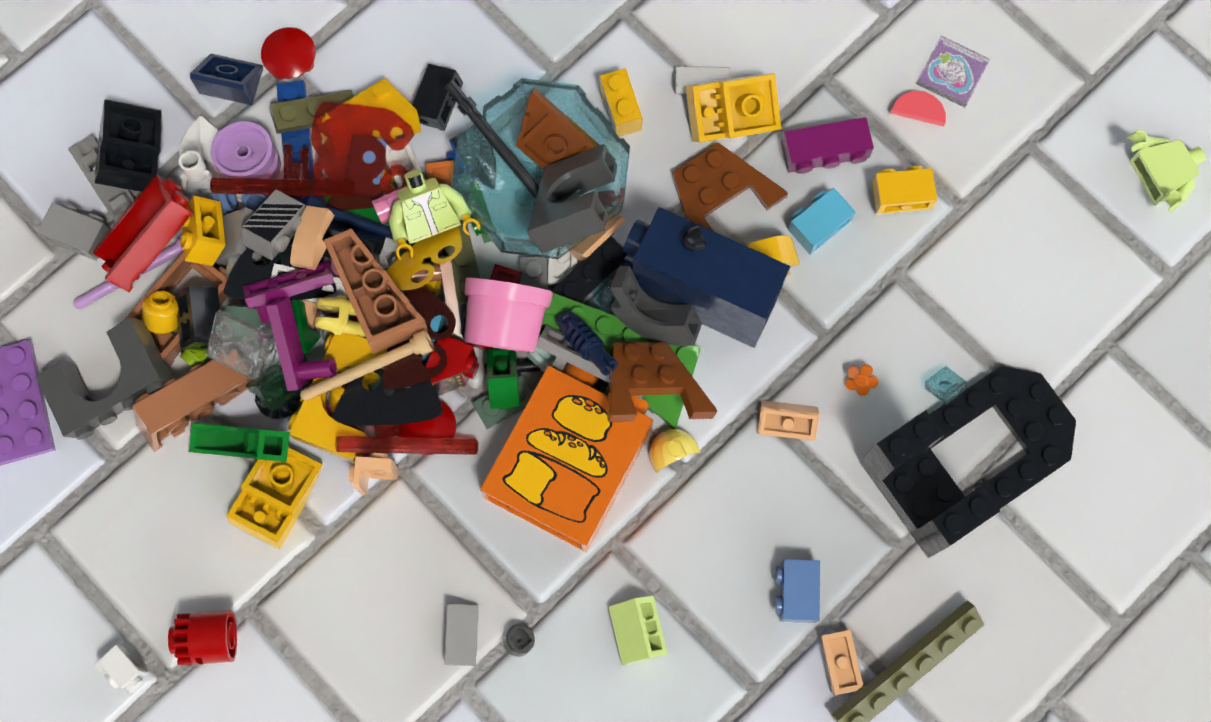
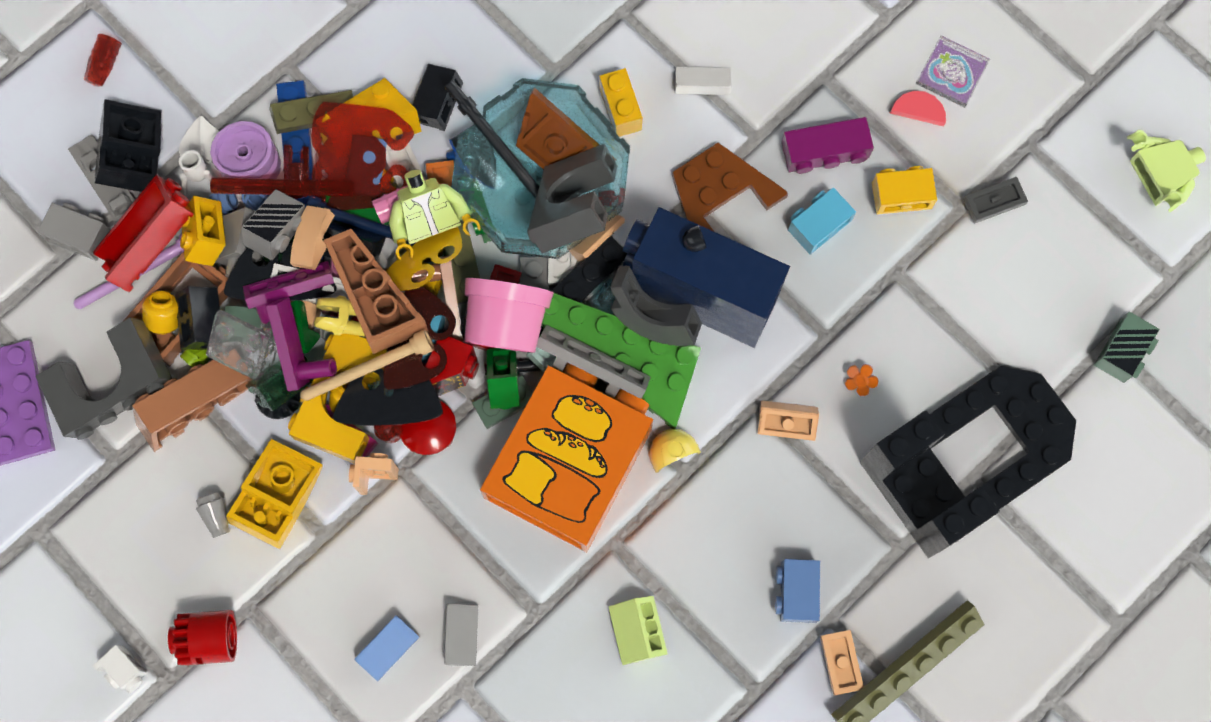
green arch [188,423,290,462] -> none
dark blue slope [190,54,263,105] -> none
red dish [261,27,316,80] -> none
clear red axle [335,436,479,455] -> none
dark grey tile [503,625,535,657] -> none
dark blue hinge [556,310,618,376] -> none
dark orange wing [607,342,717,422] -> none
yellow slope [685,73,782,143] -> none
yellow brick [746,235,800,276] -> none
clear light blue plate [925,366,967,404] -> none
none -> clear red hinge [84,34,122,87]
none -> light grey cone [196,492,230,538]
none -> medium blue slope [354,615,419,681]
none -> dark grey plate [963,177,1028,224]
none -> brick [1094,311,1160,383]

